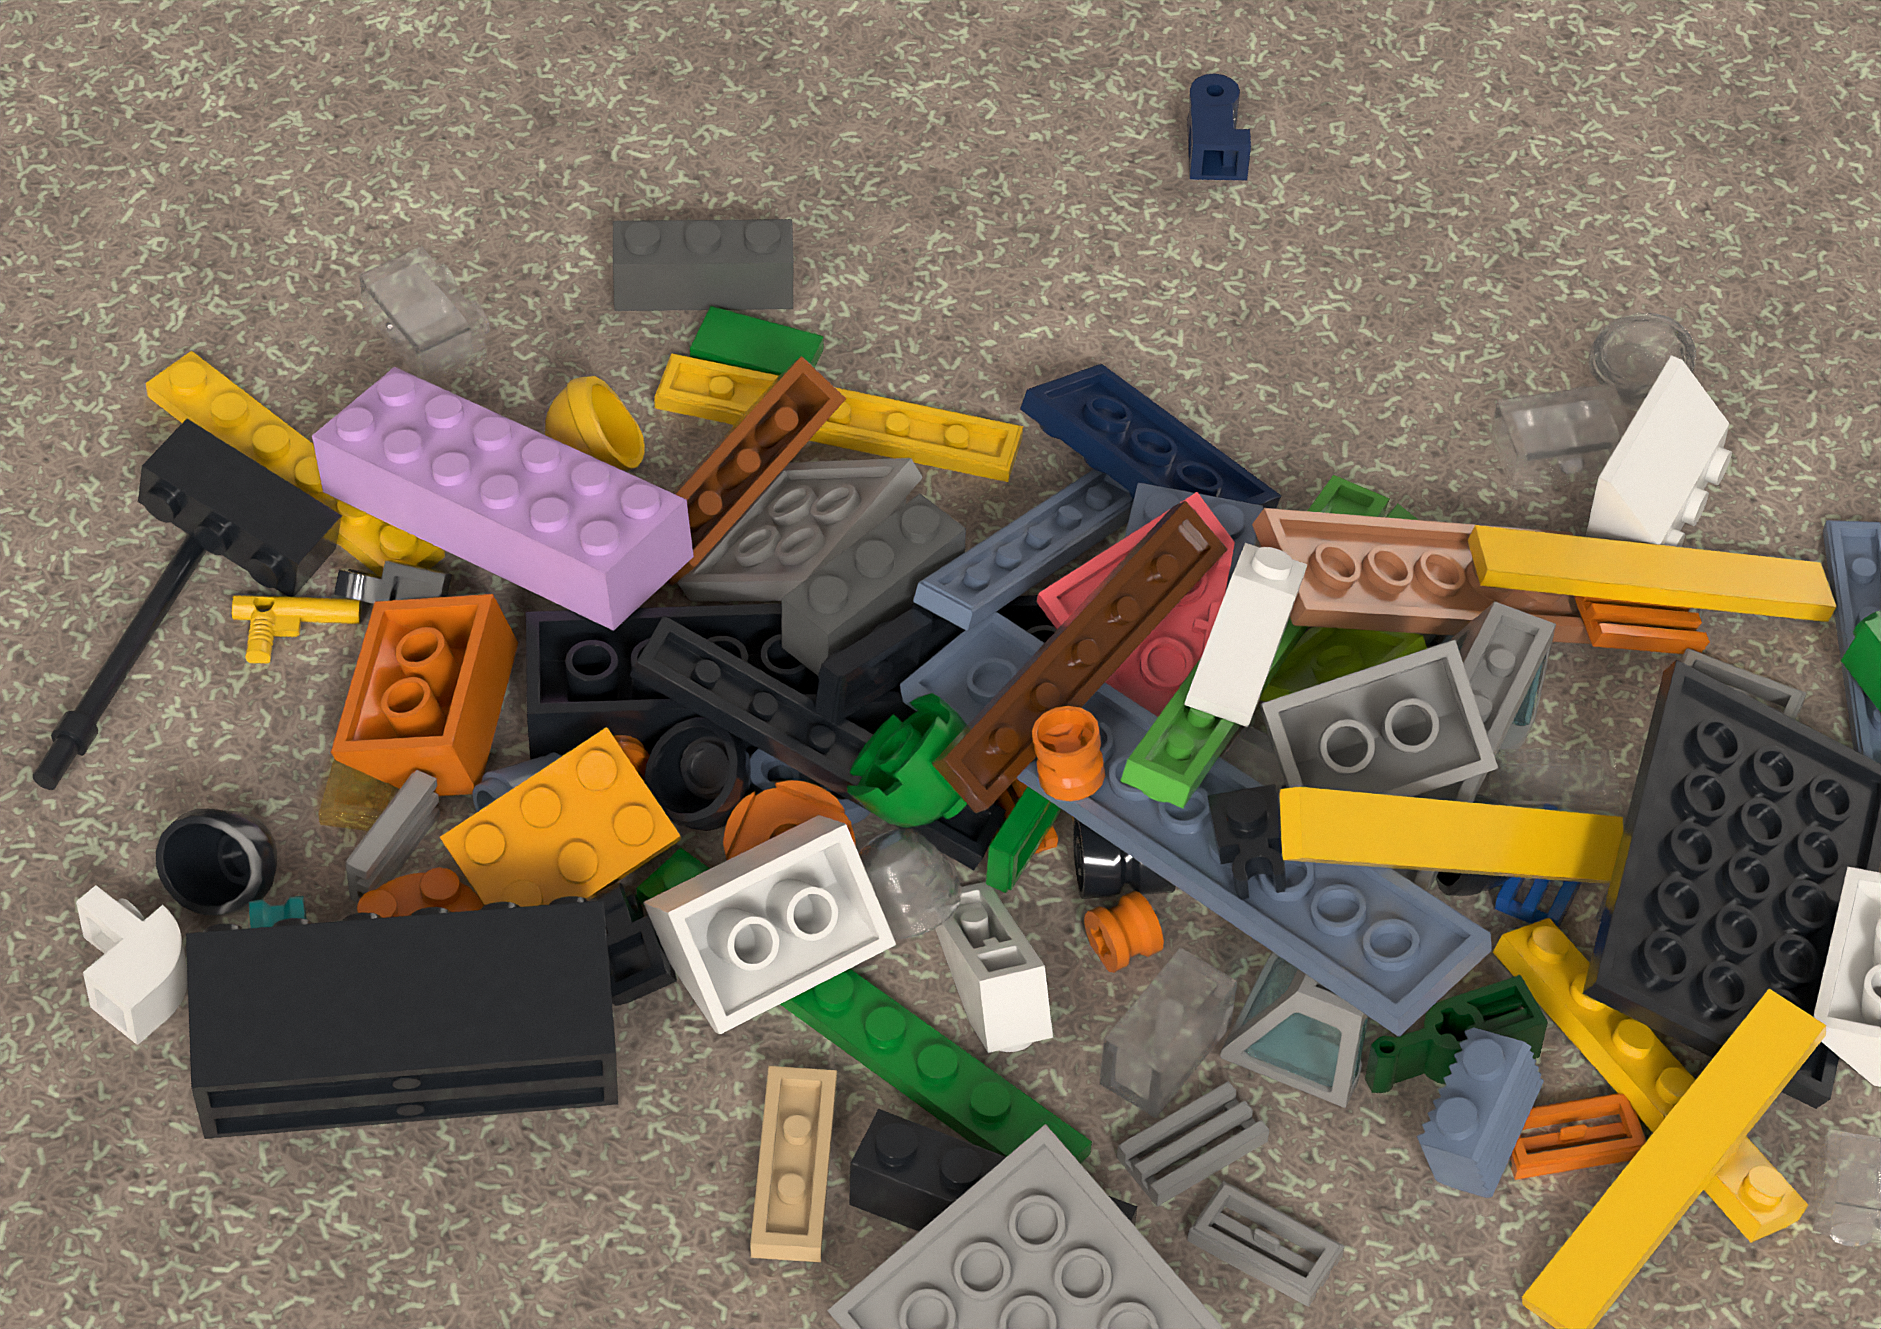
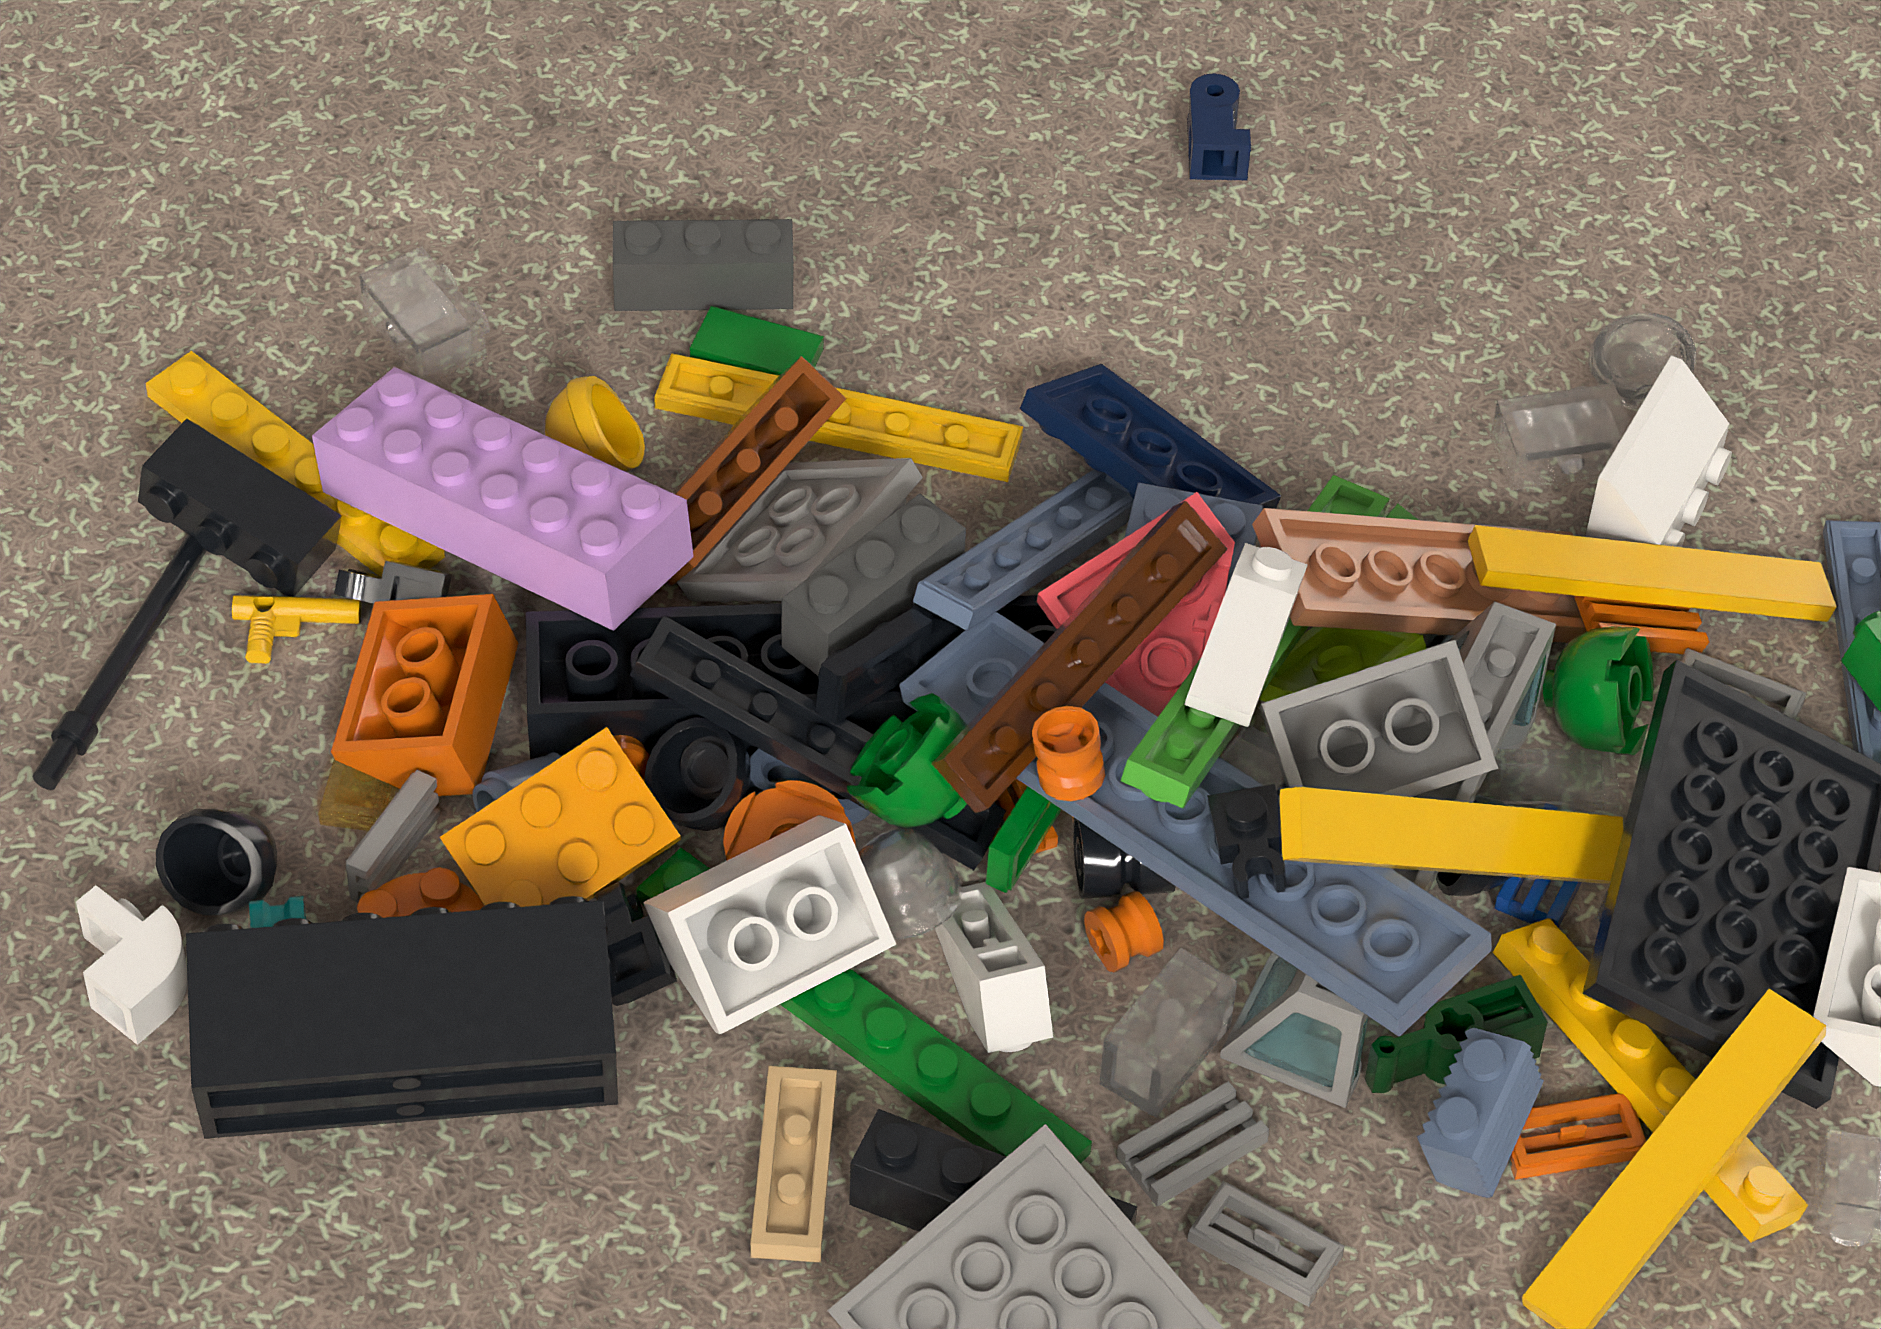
none -> green cylinder [1543,626,1654,755]

